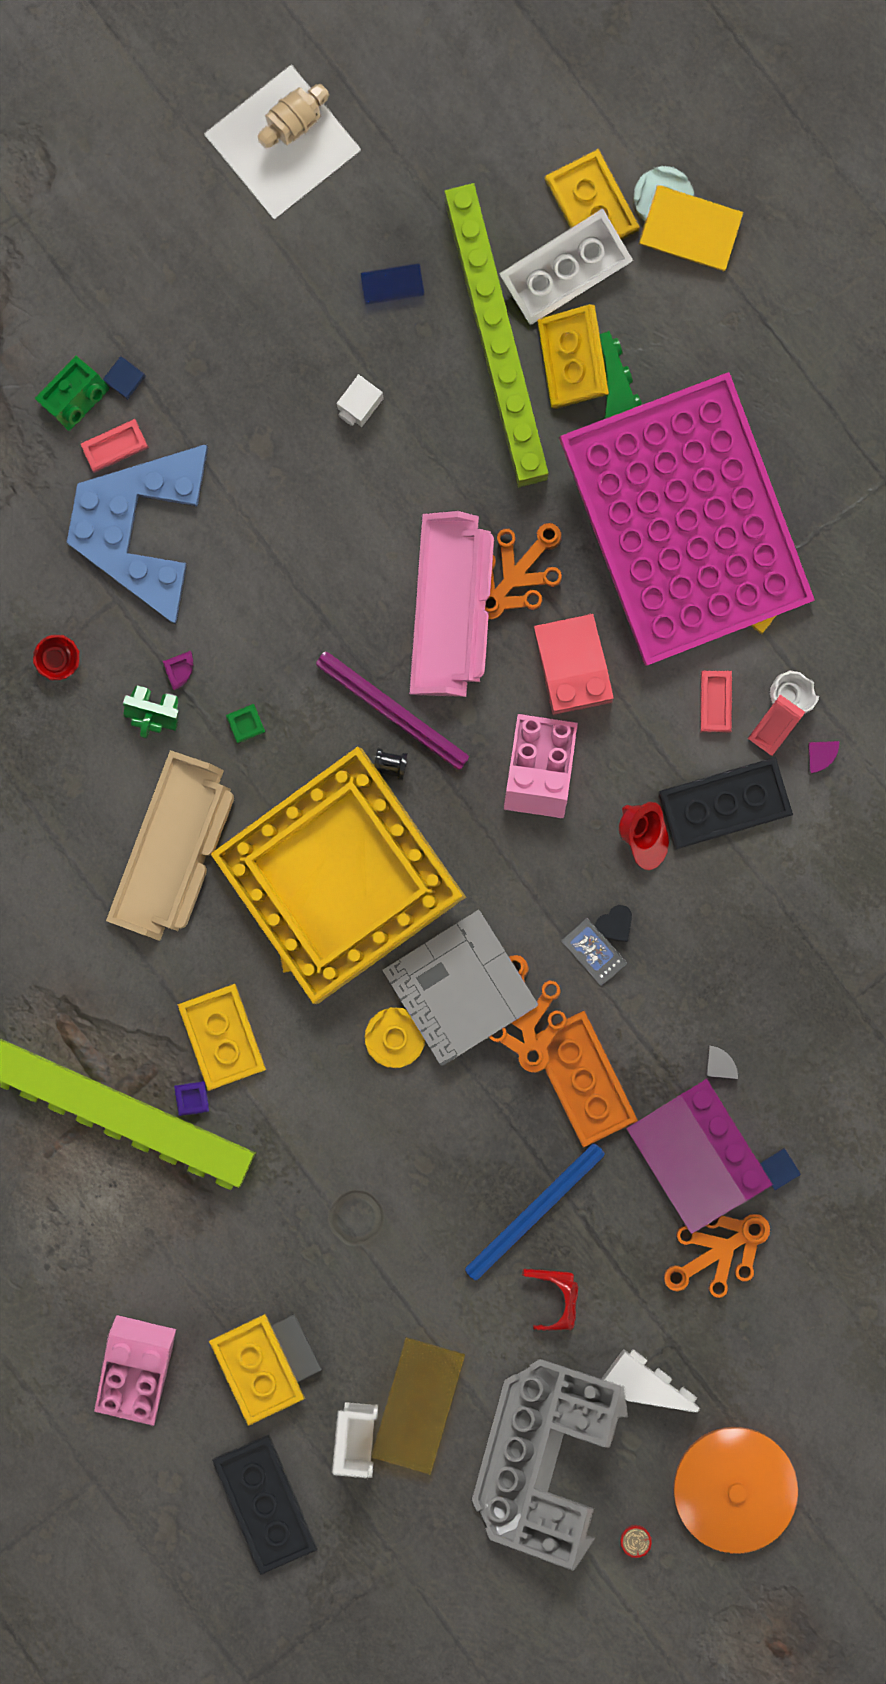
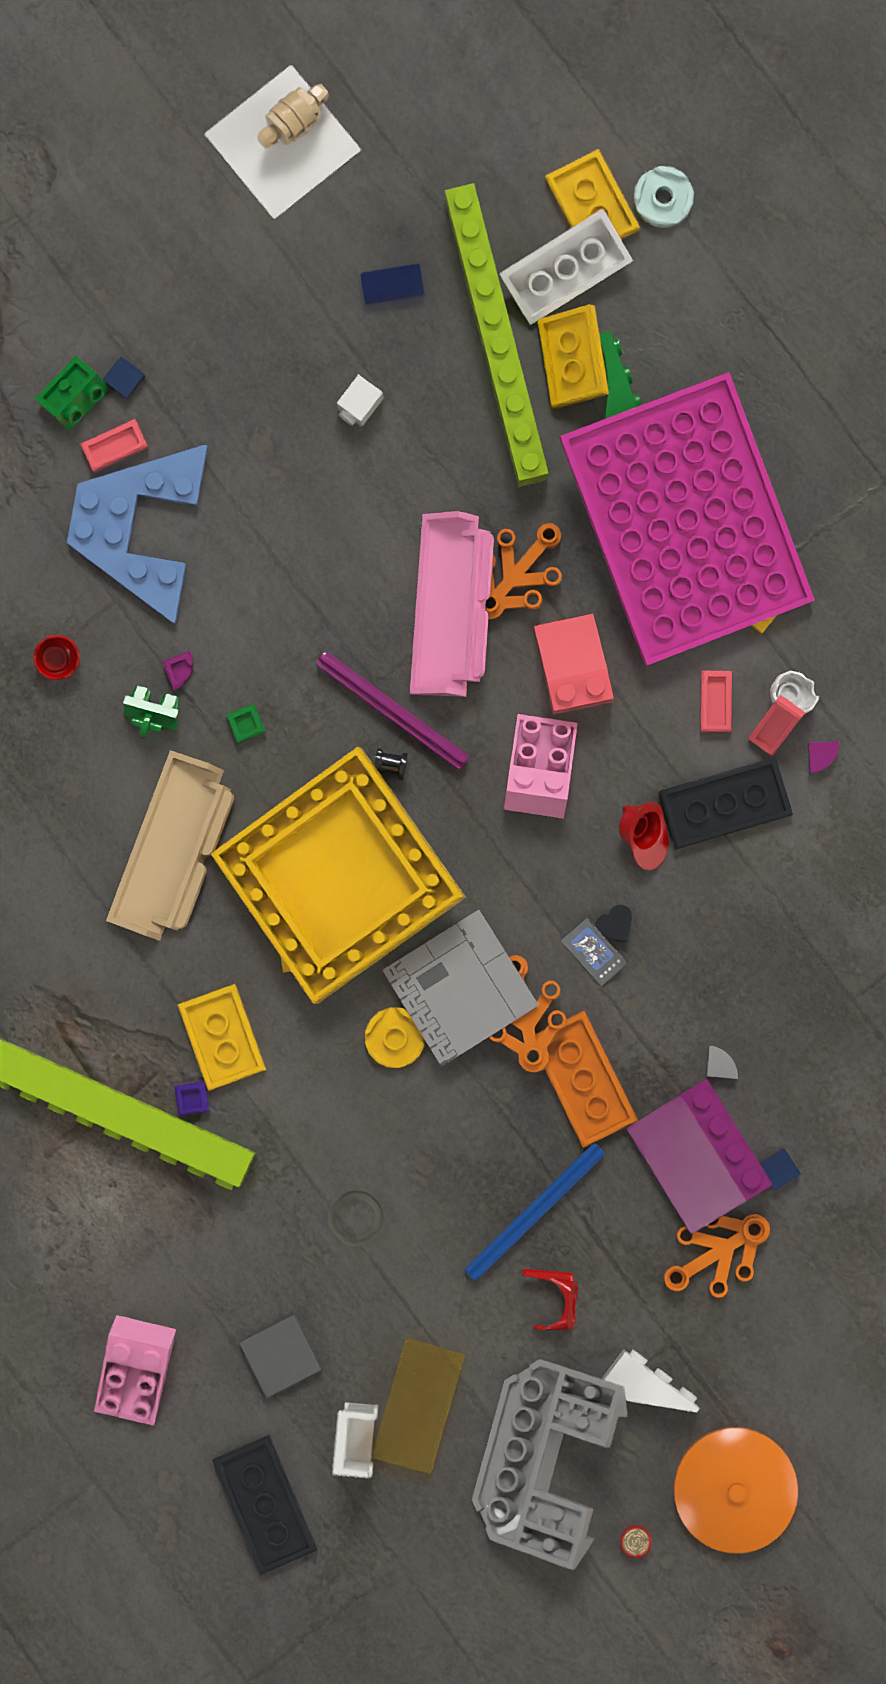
yellow tile [209,1314,305,1426] -> none
yellow tile [639,185,743,271] -> none

